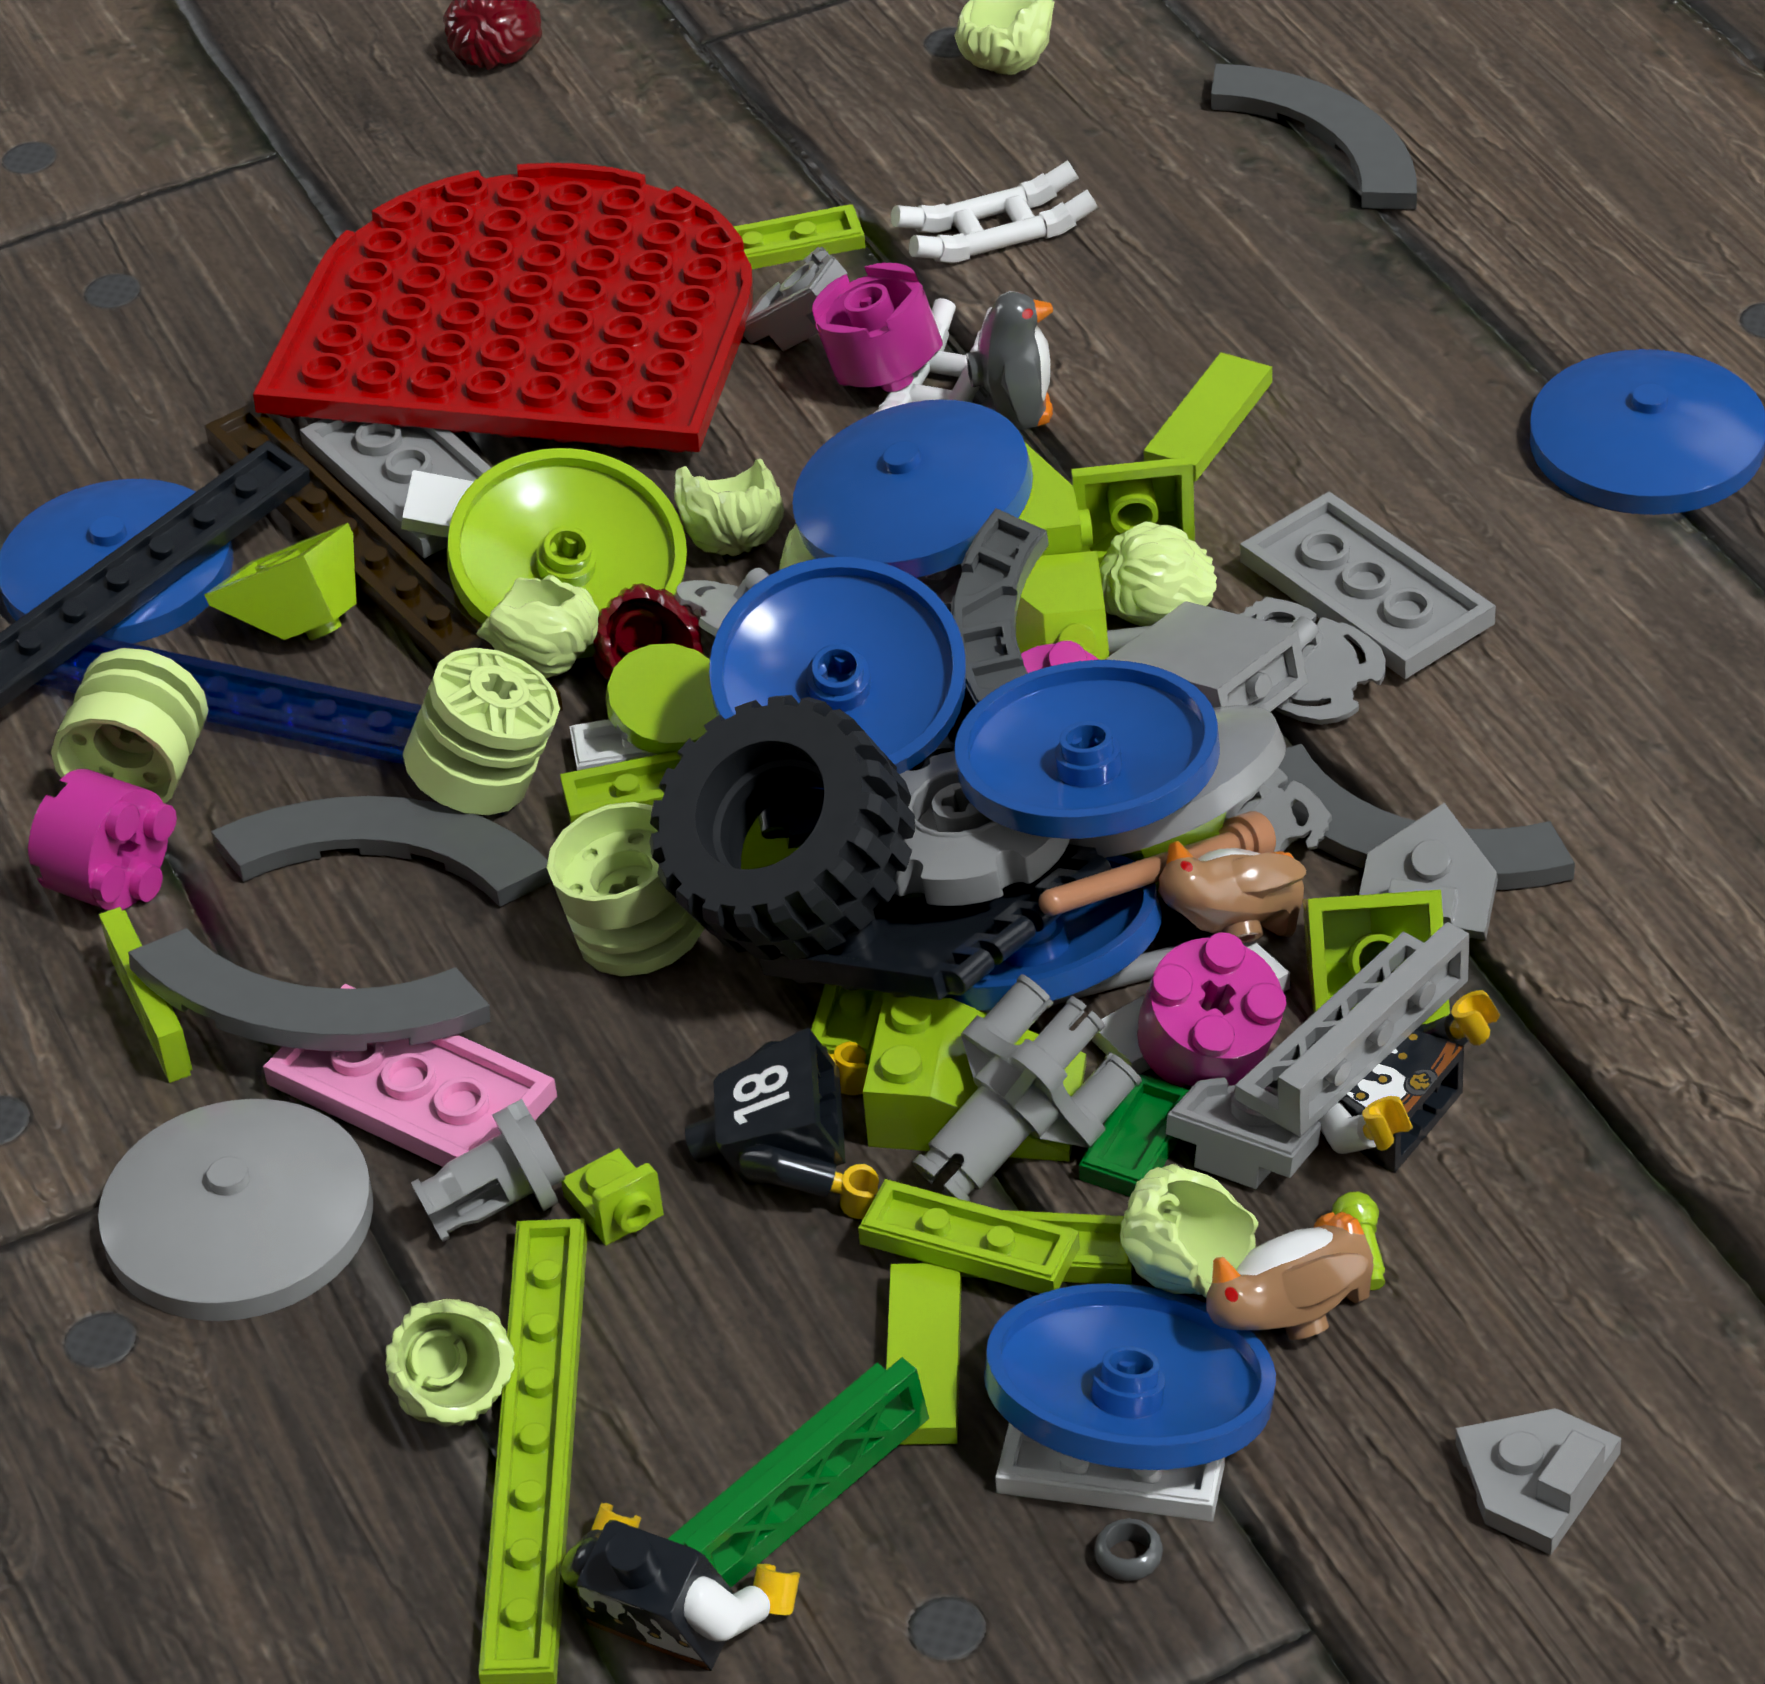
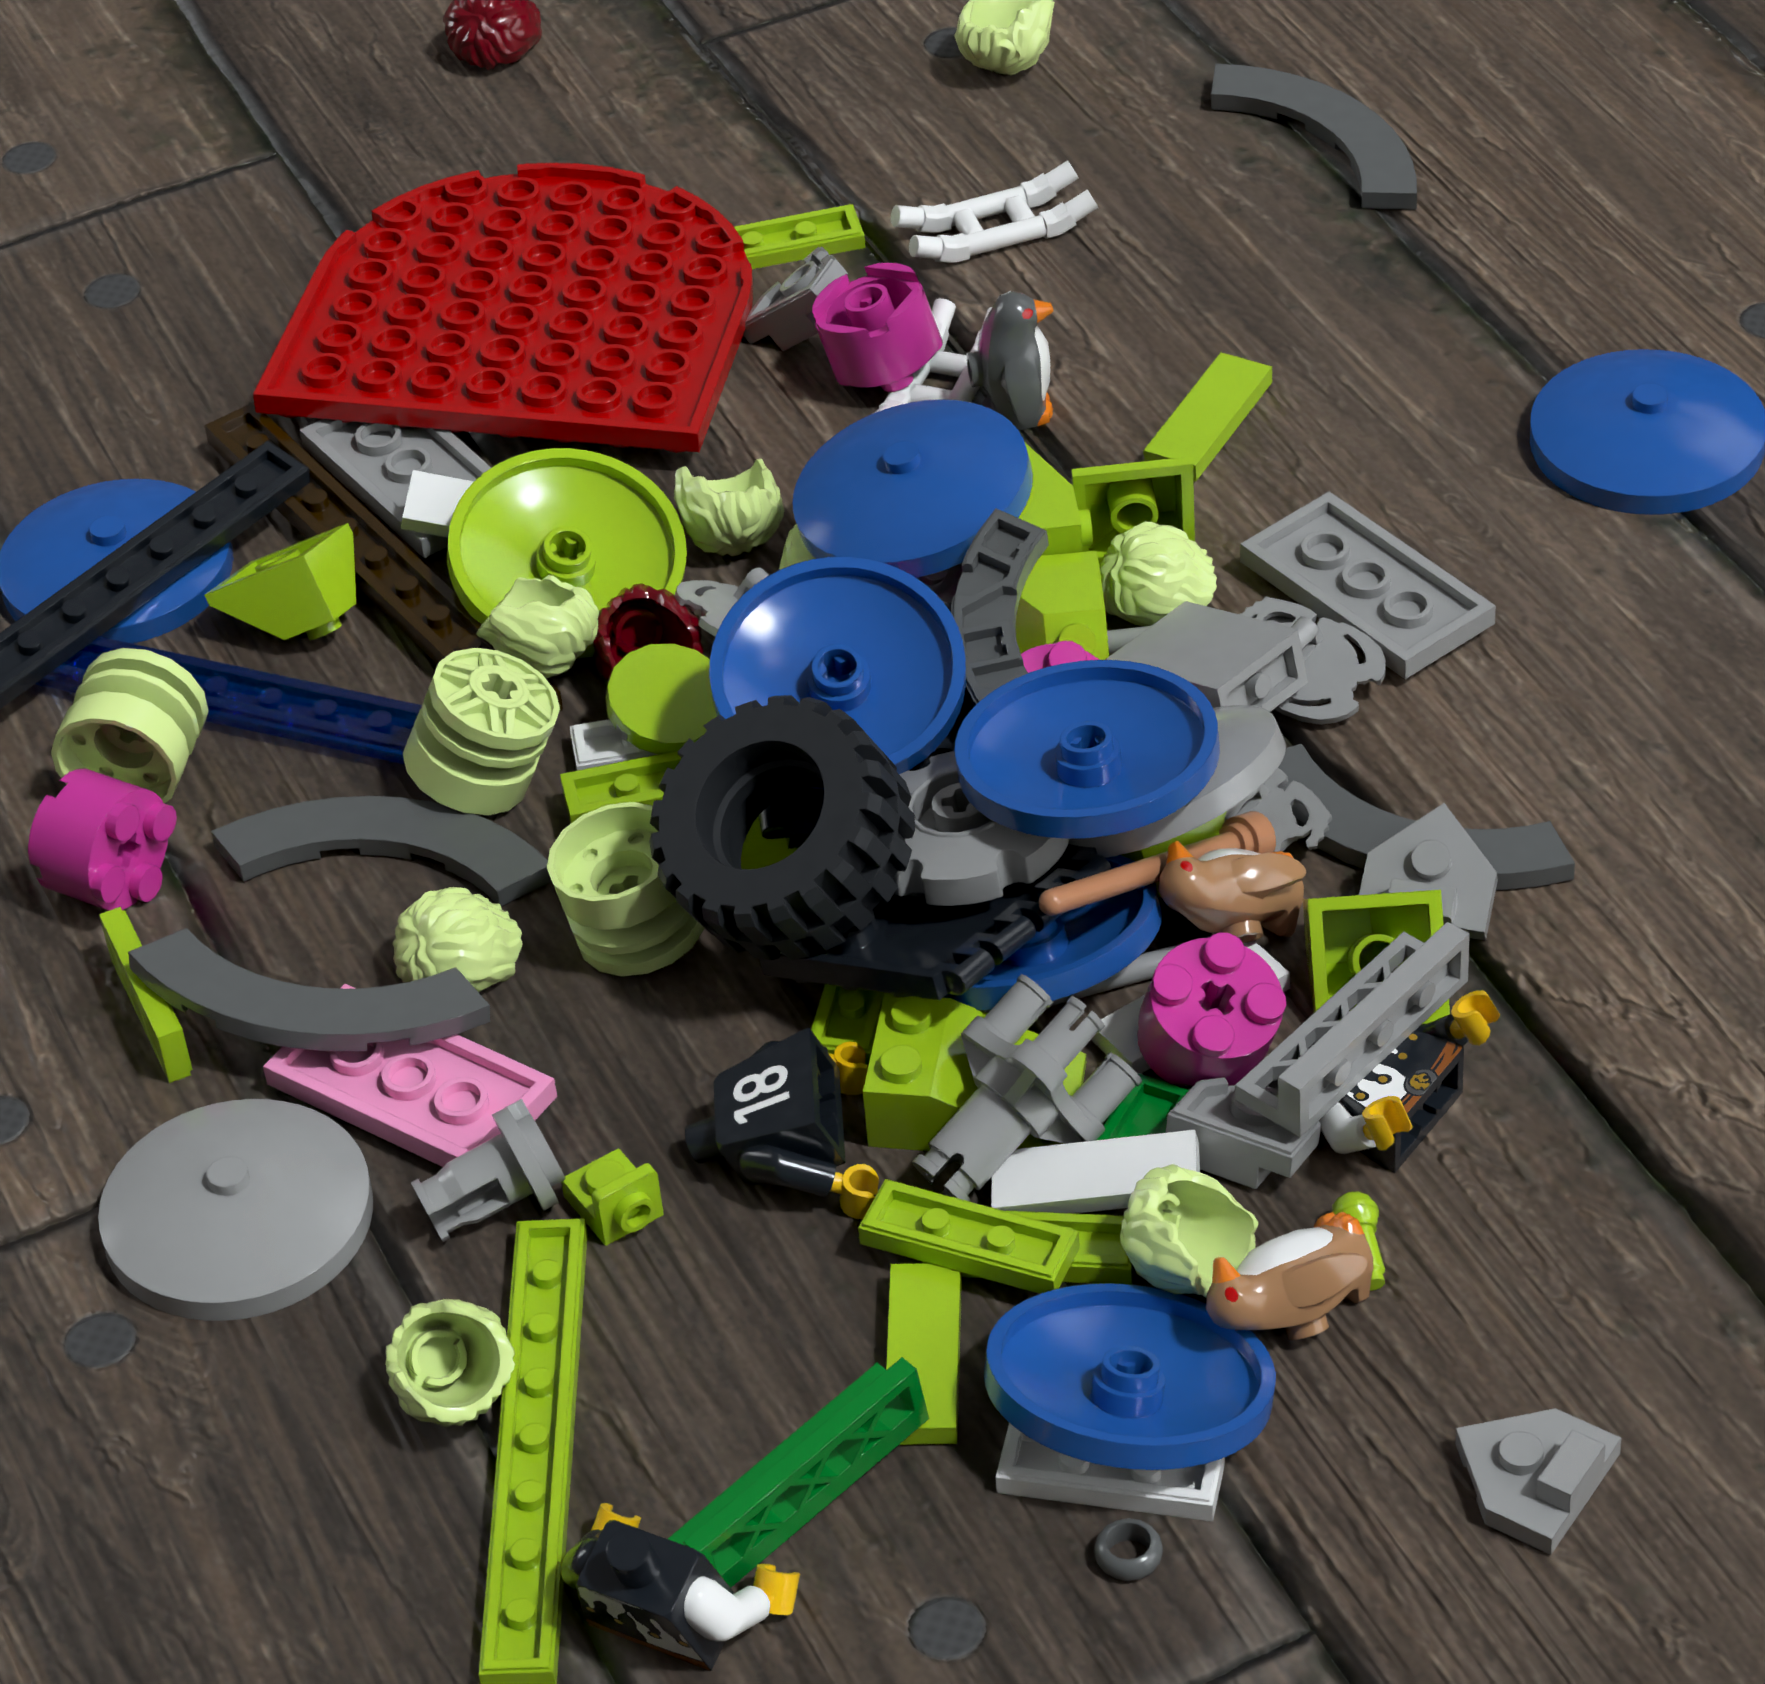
none -> yellowish green hair [393,887,523,992]
none -> white tile [991,1130,1200,1214]

